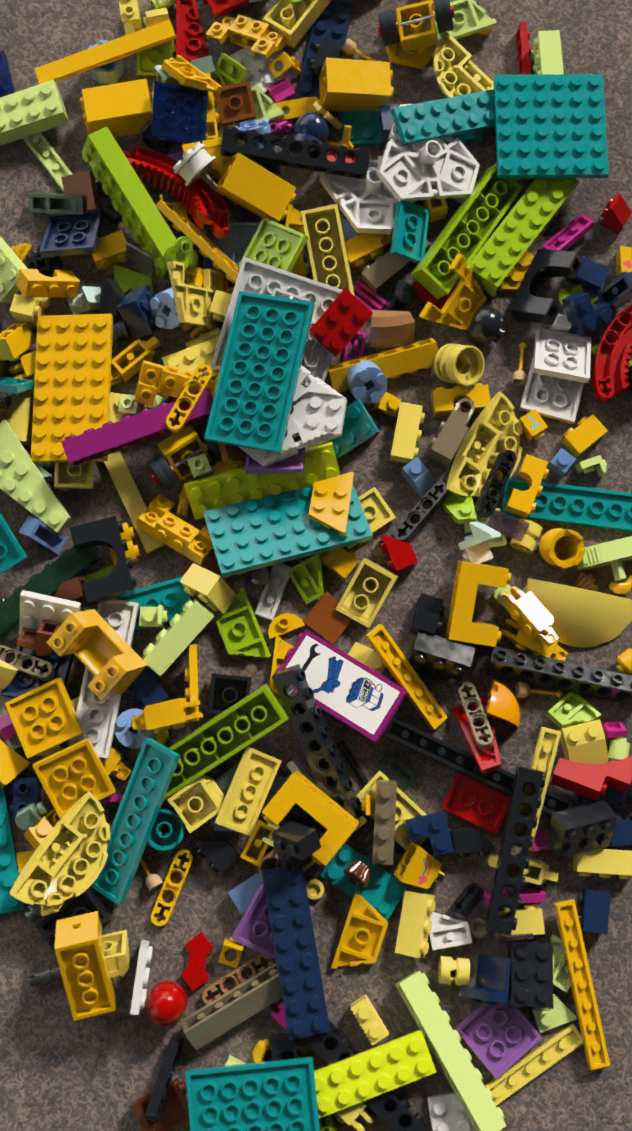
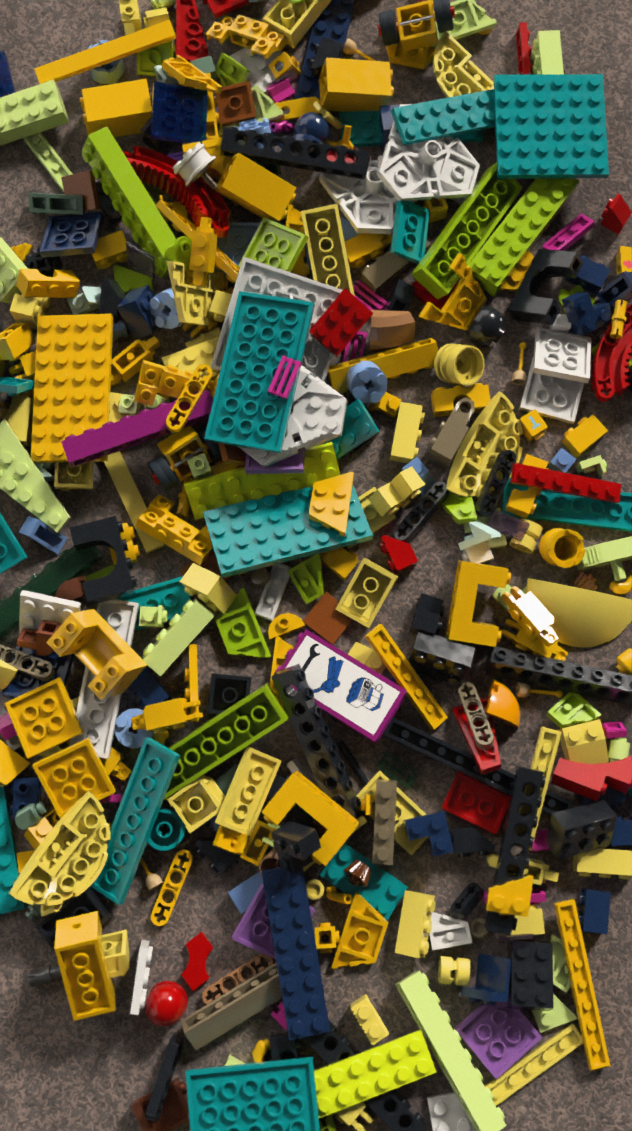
yellow bracket [218,936,244,968] -> none
yellow torso [393,841,445,889] -> none
none -> yellow hinge [189,217,217,287]
none -> yellow bracket [213,826,248,854]
none -> dark pink tile [268,356,302,399]
none -> yellow brick [314,923,340,953]
none -> yellow arm [326,886,353,904]
none -> light yellow brick [368,466,425,517]
none -> yellow wing [486,875,534,917]
none -> red plate [511,463,621,503]
none -> yellow pin [610,300,627,339]

